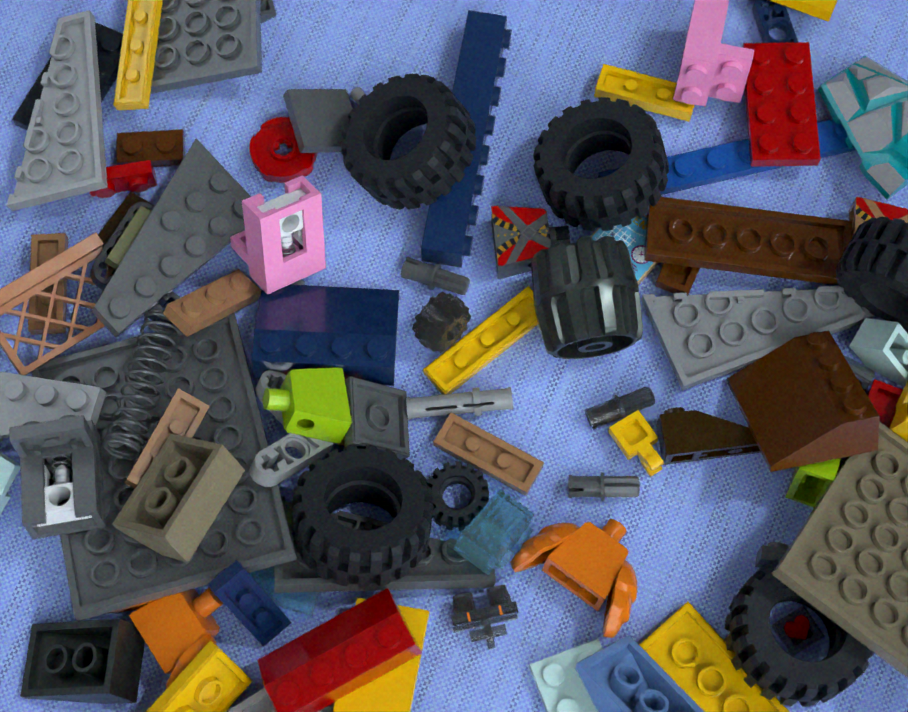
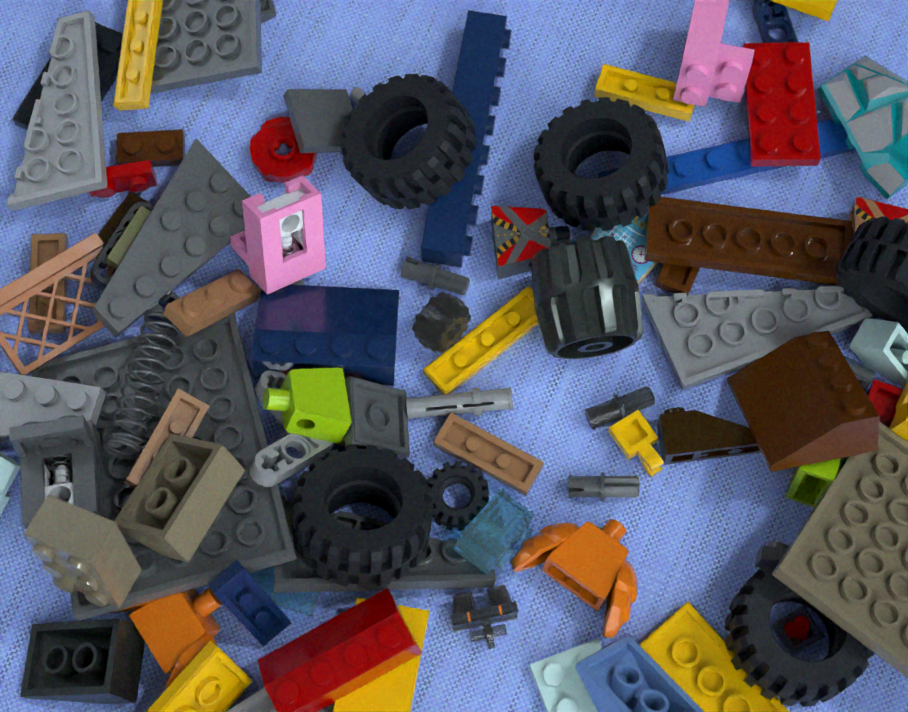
none -> dark tan brick [24,495,142,609]

